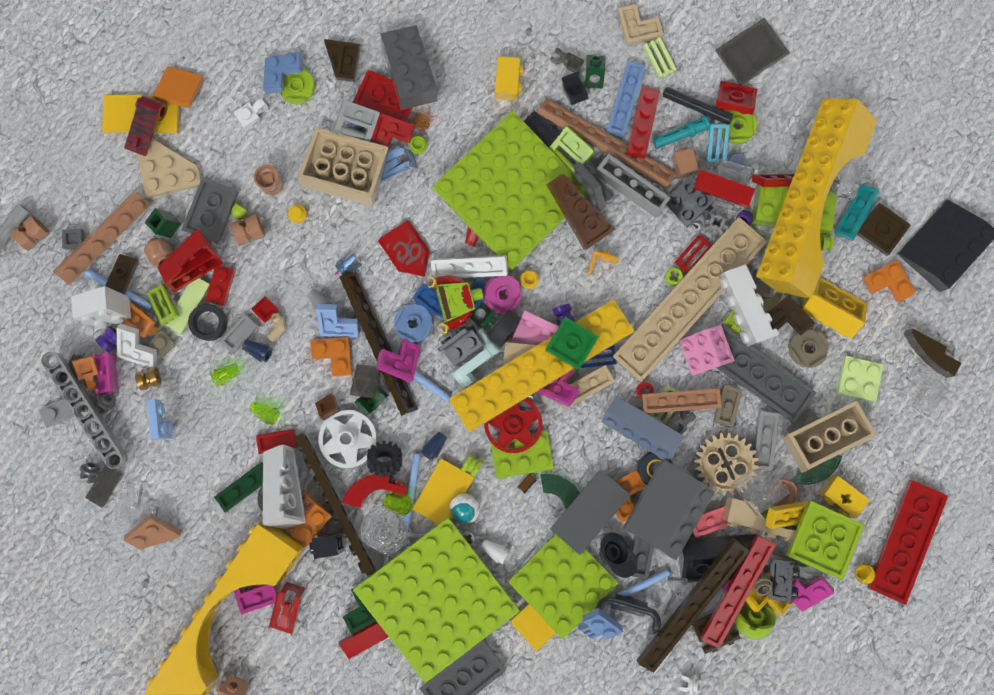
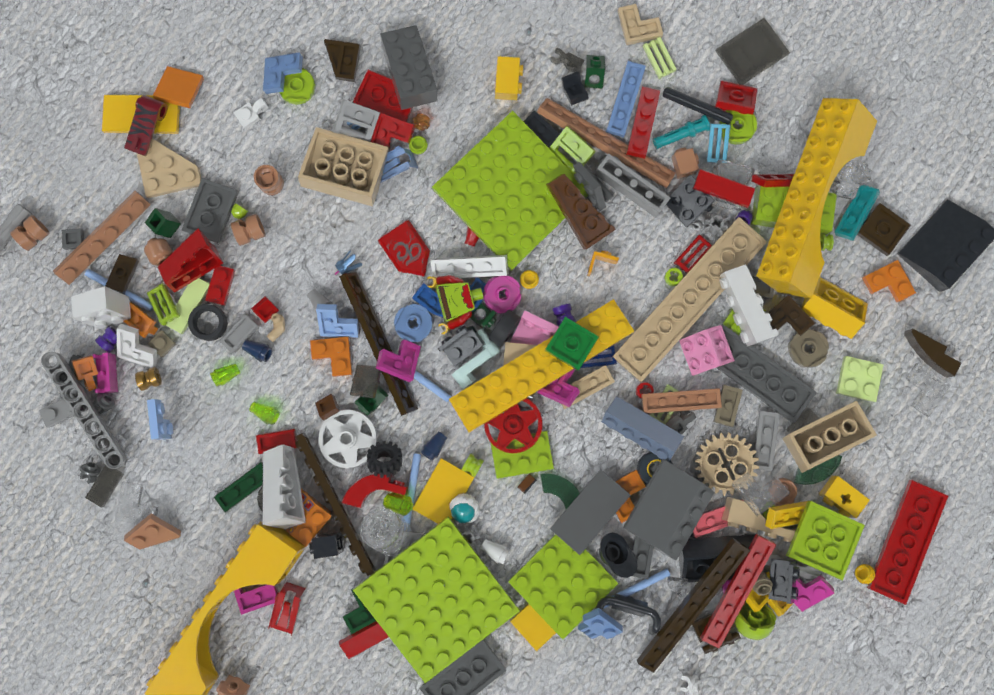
yellow plate [288,204,307,223] -> none
sand blue plate [727,153,746,172] -> none

